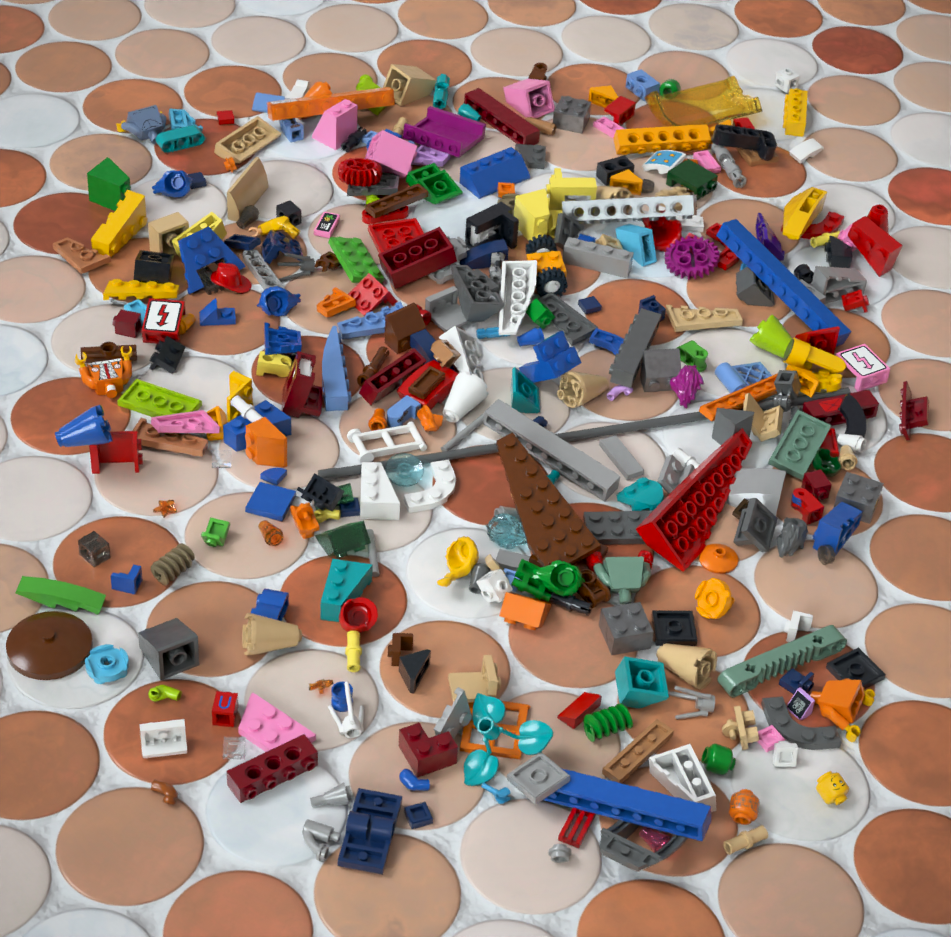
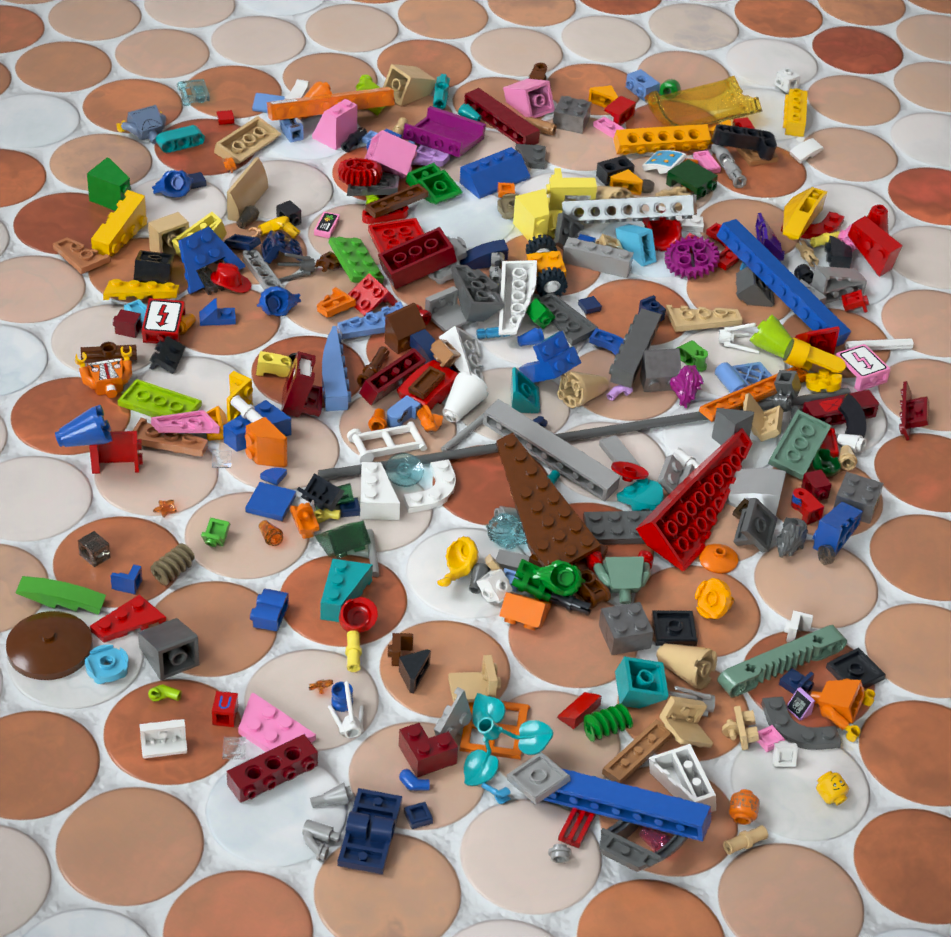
dark orange arm [151,780,178,805] -> none
medium azure wing [168,109,203,132] -> none
tan cone [242,613,302,656] -> none
blue wing [264,322,302,355] -> none
black brick [465,201,519,249] -> none
green head [701,744,736,775] -> none
light orange slope [786,365,820,398] -> none
none -> red wing [90,594,166,643]
none -> clear light blue plate [177,79,210,106]
none -> red dish [611,461,649,482]
none -> tan bracket [659,696,713,748]
none -> white plant [719,323,760,354]
none -> tan pin [796,240,819,267]
none -> white axle [845,338,914,351]

